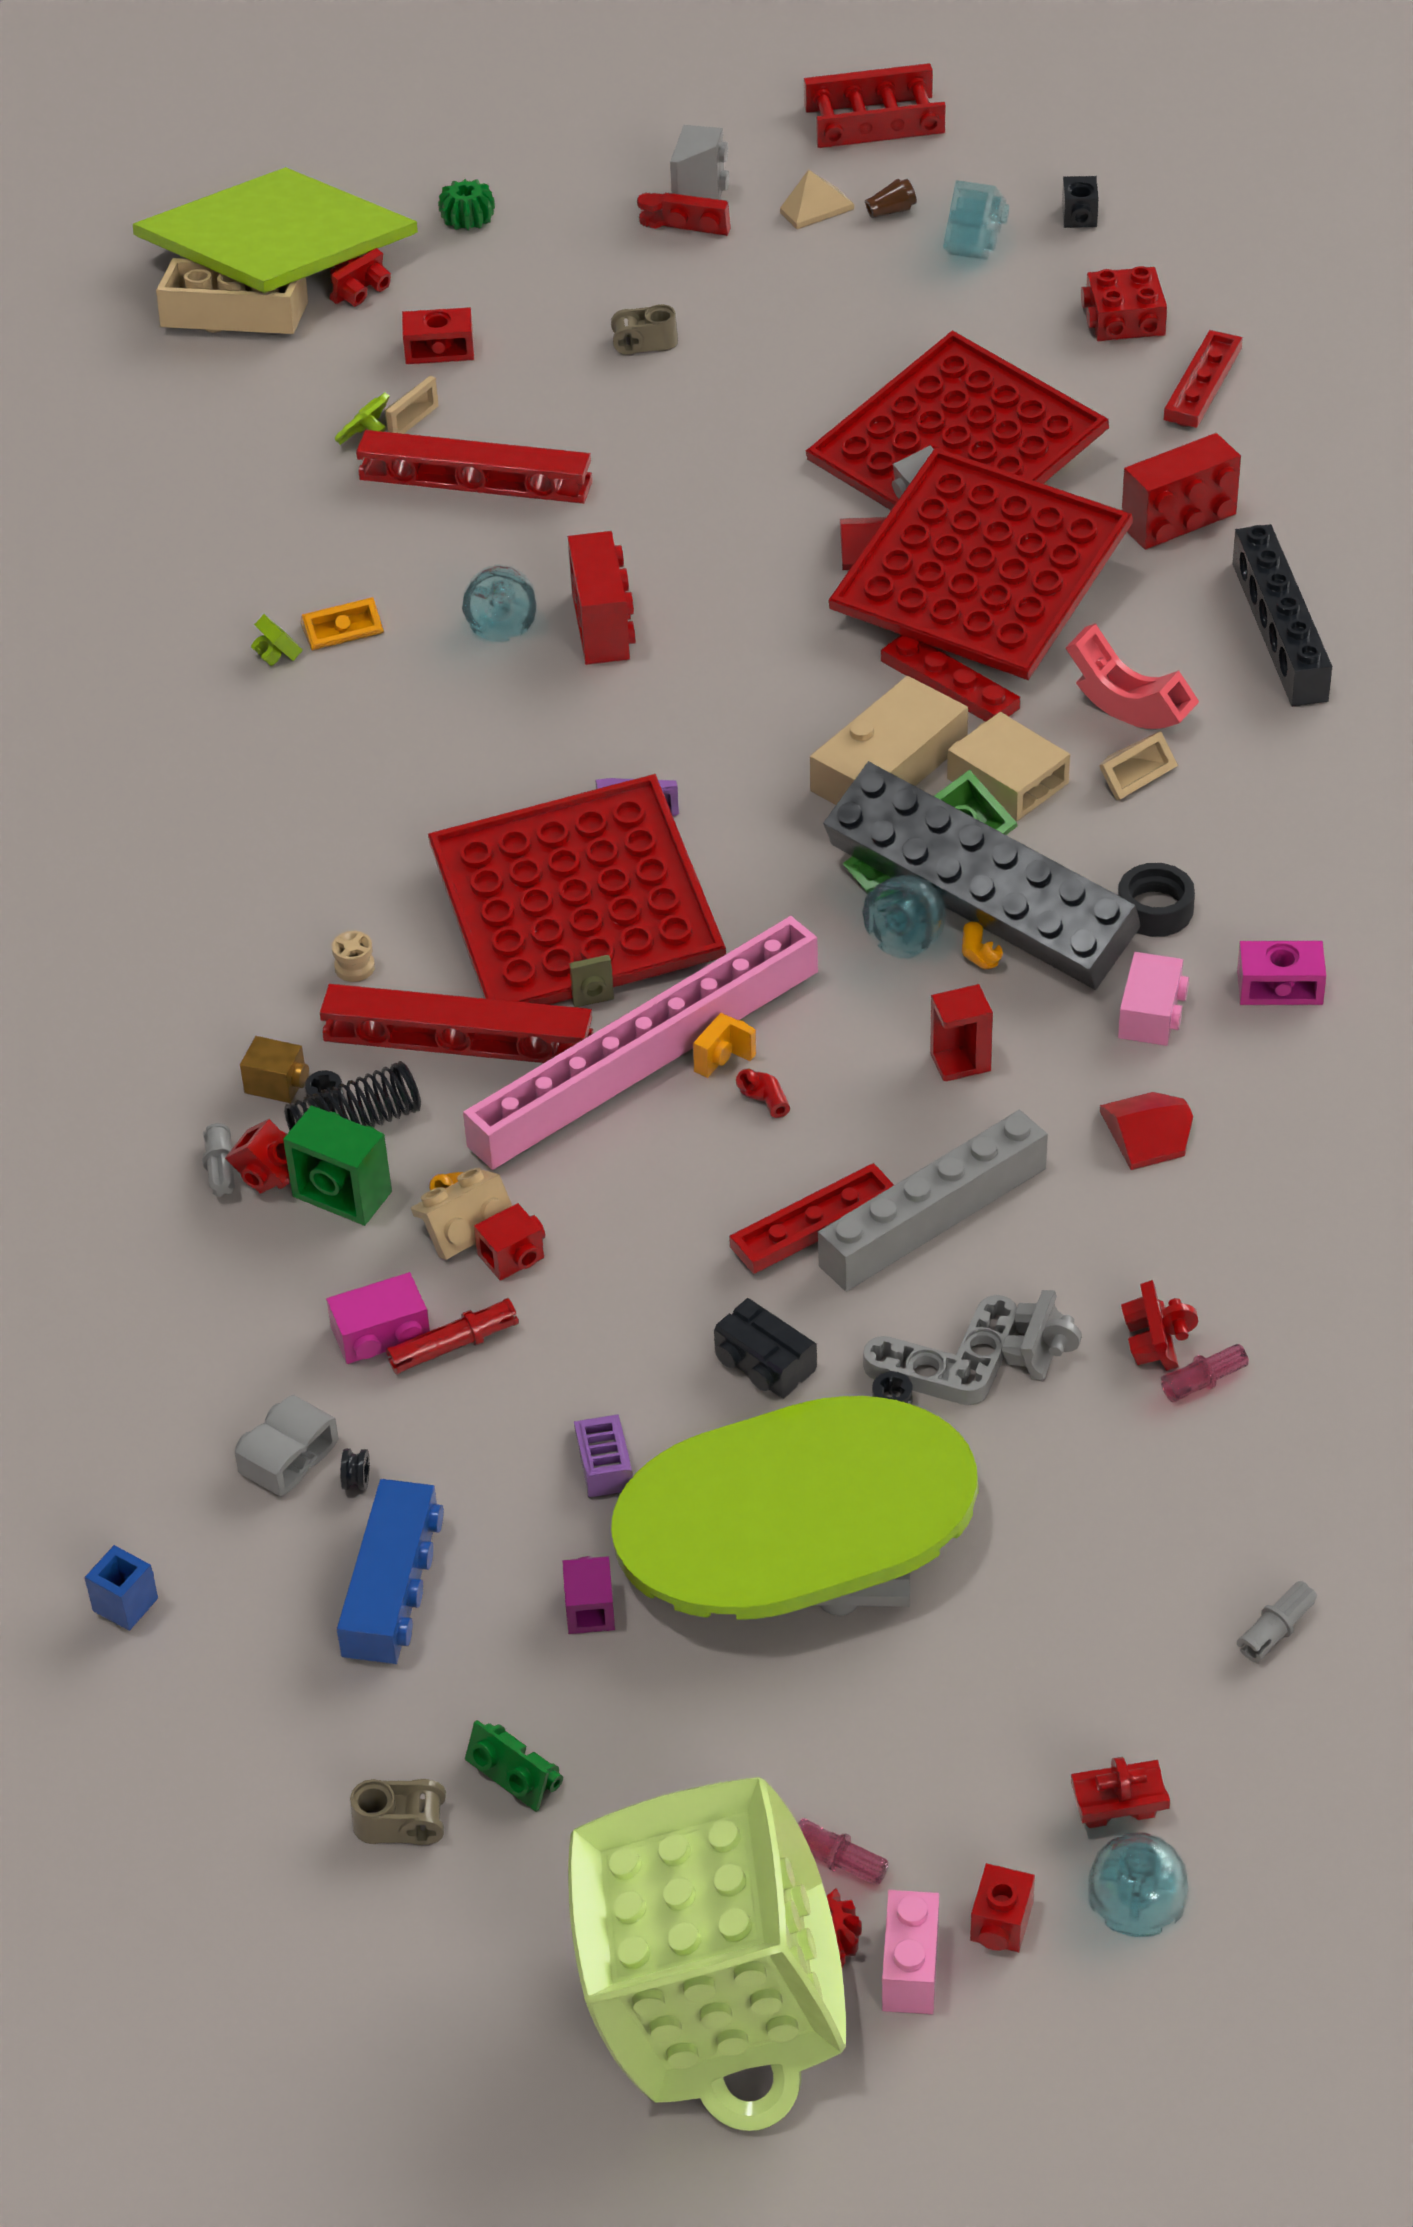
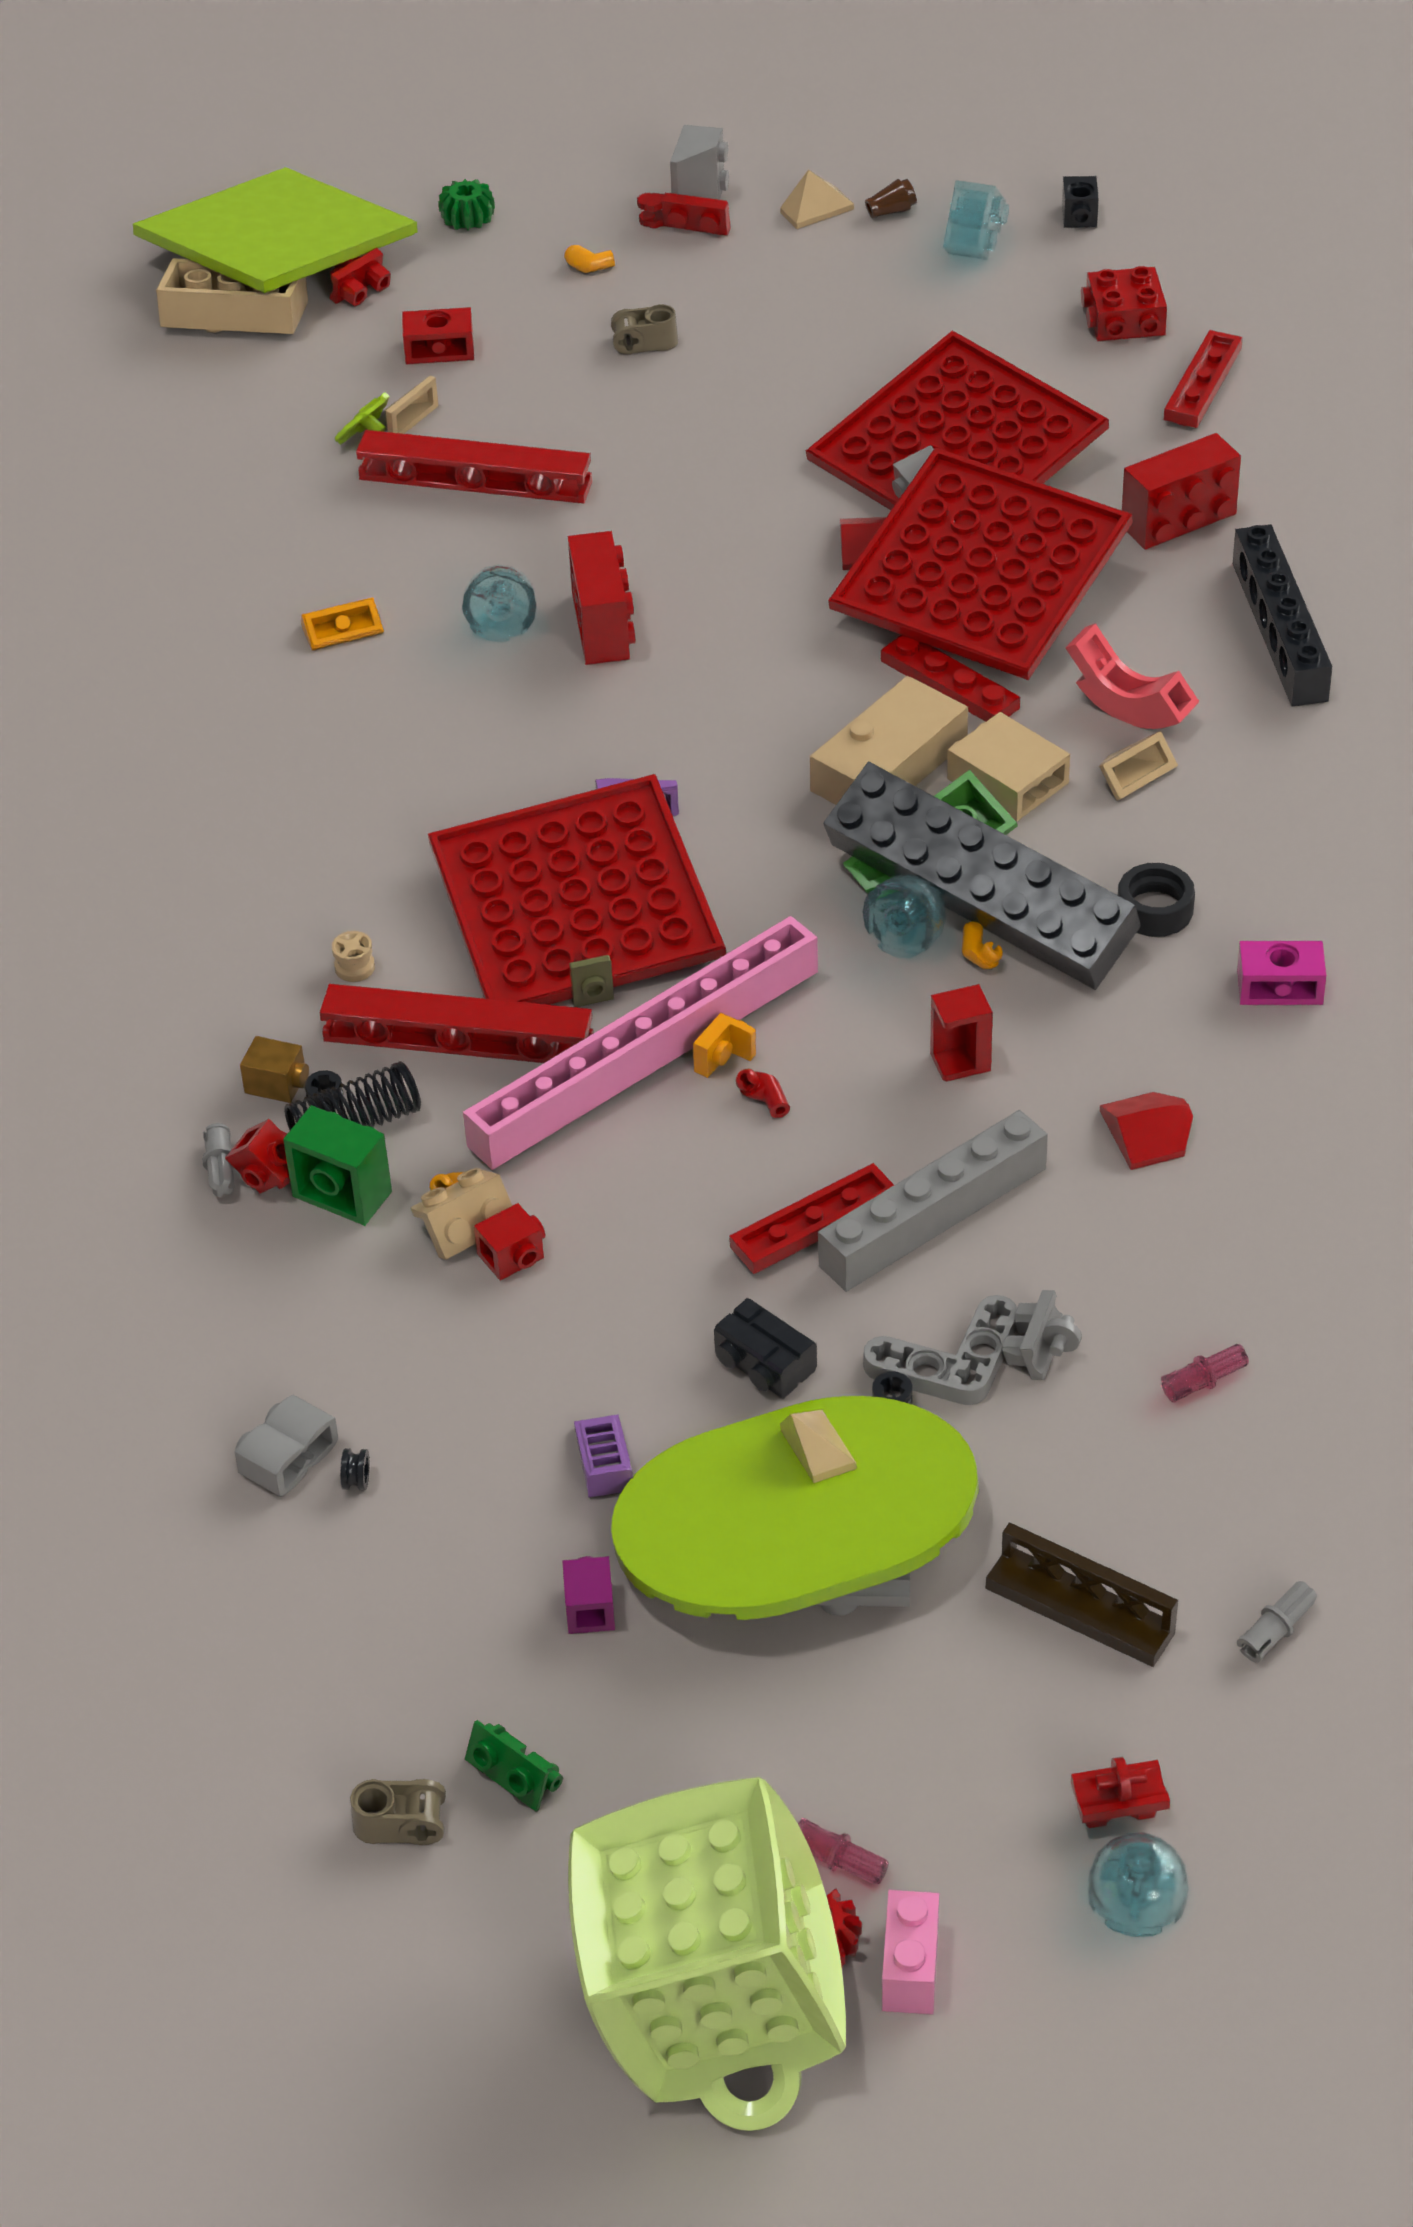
blue brick [84,1545,158,1631] -> none
lime tile [251,614,303,666] -> none
dark pink brick [326,1272,430,1364] -> none
blue brick [337,1479,444,1664] -> none
red pin [386,1298,519,1375] -> none
red fence [804,63,946,148] -> none
red brick [970,1863,1035,1953] -> none
bright pink brick [1118,952,1189,1046] -> none
red hips [1121,1280,1199,1371] -> none
none -> light orange arm [564,245,615,273]
none -> tan slope [780,1410,857,1483]
none -> dark brown fence [985,1522,1178,1667]

